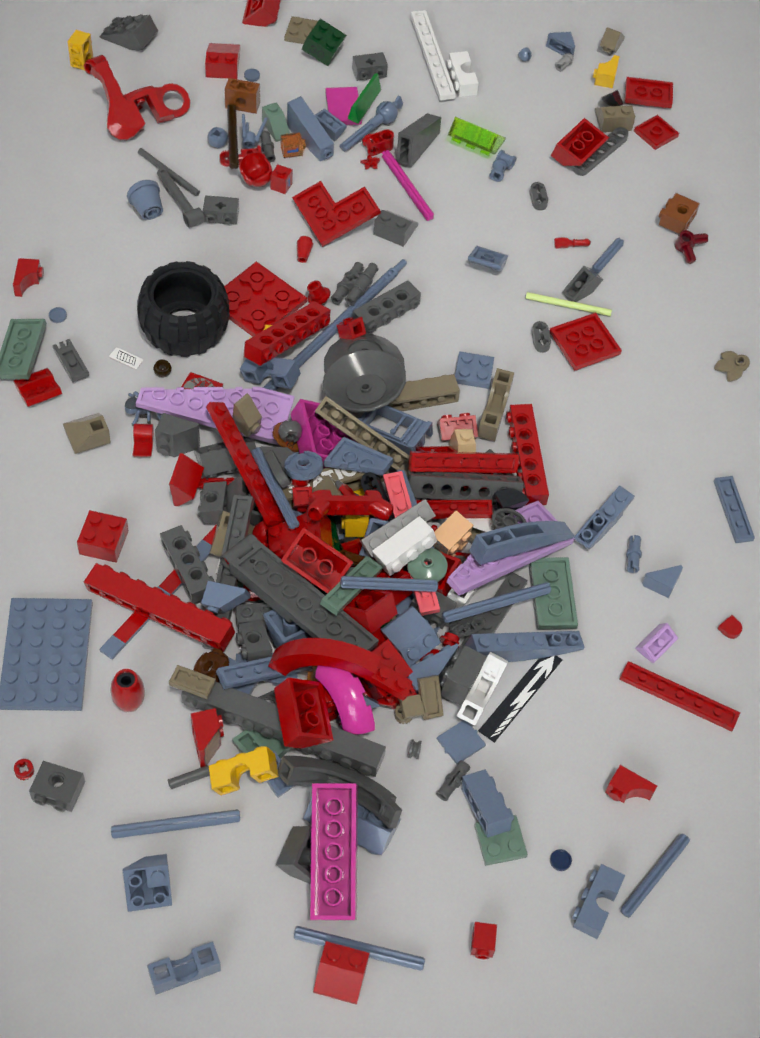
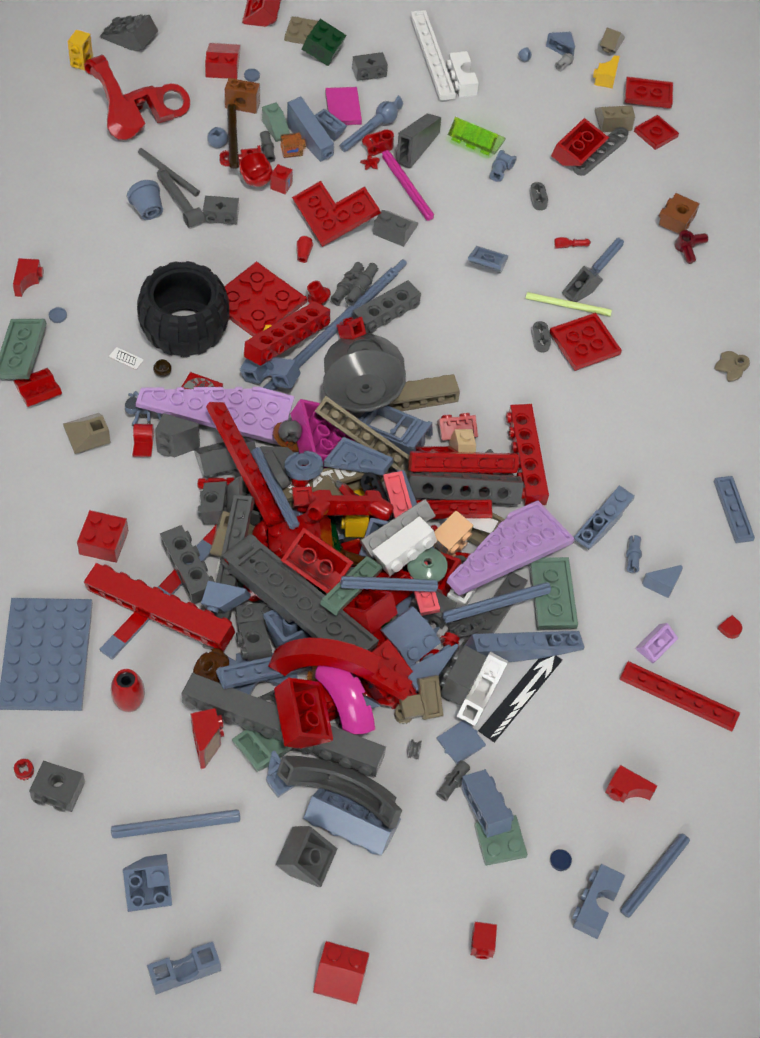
dark grey hinge [52,339,89,383] -> none
dark grey piece [168,765,210,790] -> none
red slope [169,453,204,506] -> none
dark tan plate [169,665,216,700] -> none
yellow arch [209,746,279,796] -> none
dark tan slope [232,393,262,438] -> none
sand blue plant [242,114,267,149] -> none
sand blue axle [294,926,425,971] -> none
dark pink brick [310,783,358,920] -> none
green slope [348,73,381,124] -> none
sand blue plate [455,351,494,389] -> none
sand blue slope [470,521,575,565] -> none
dark tan arch [478,368,514,441] -> none
dark grey wheel [491,508,527,530] -> none
black brick [493,489,529,515] -> none
black brick [601,90,623,106] -> none

